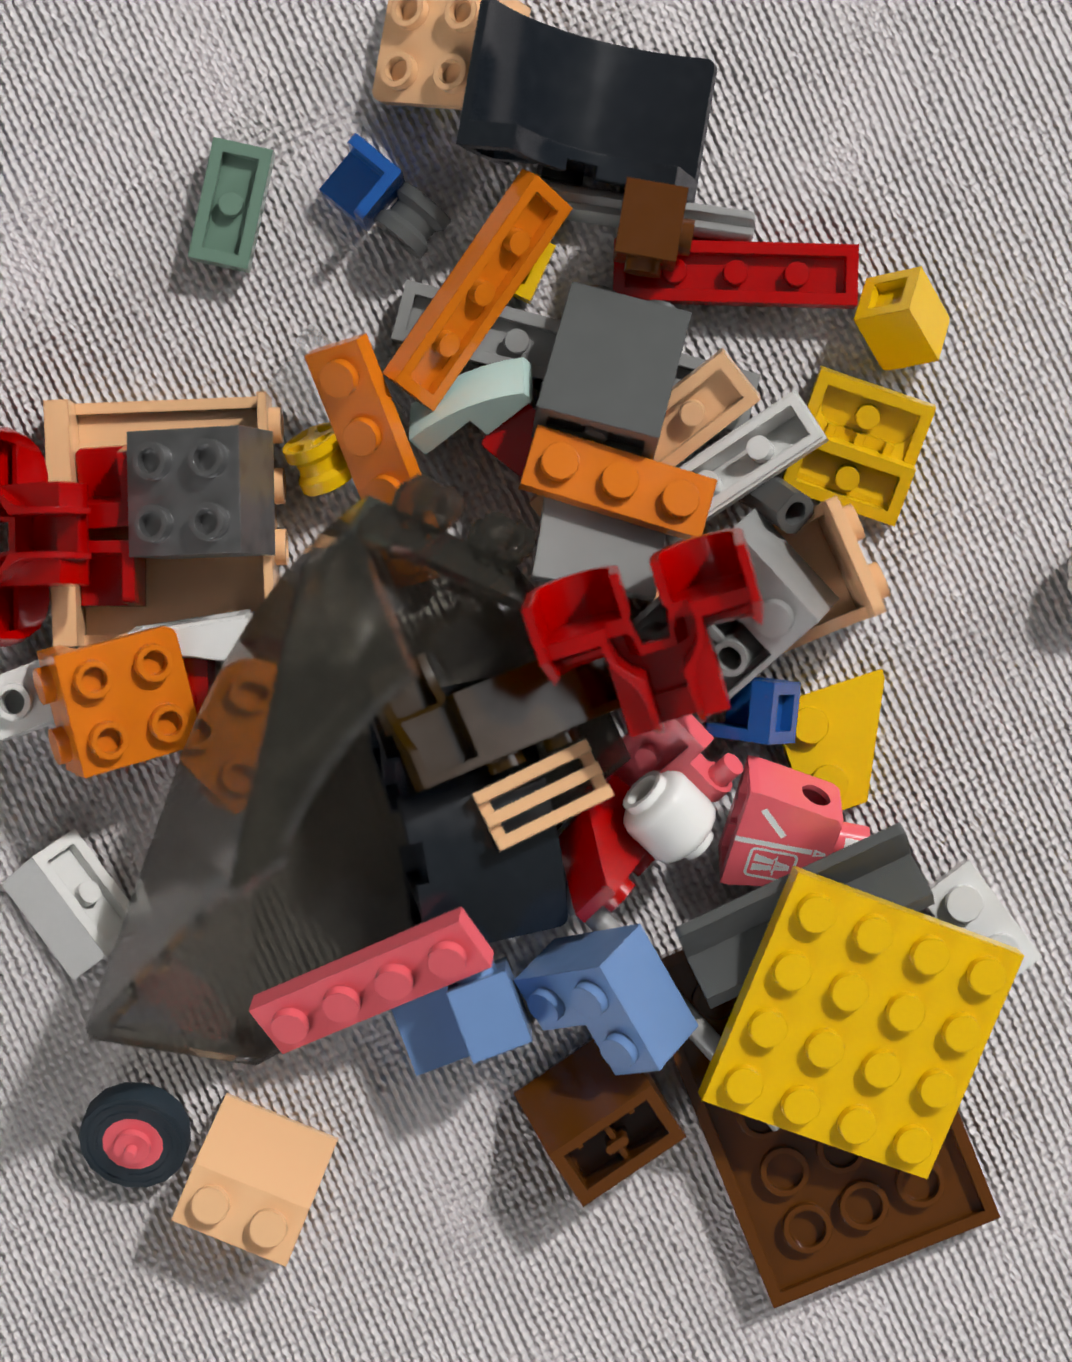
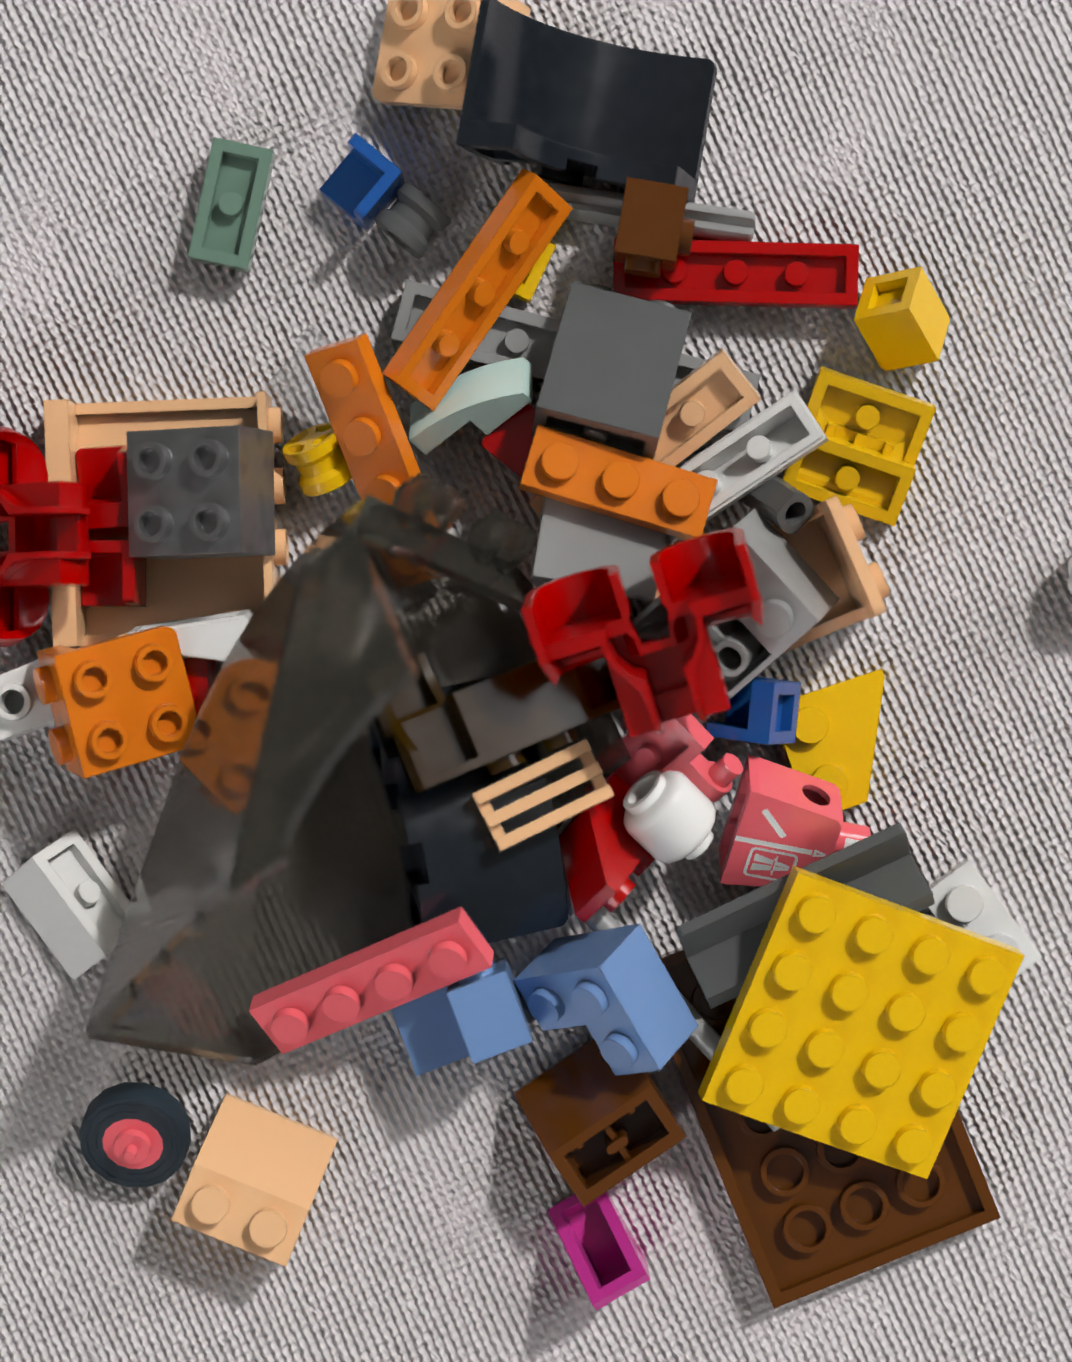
none -> dark pink slope [548,1191,650,1311]

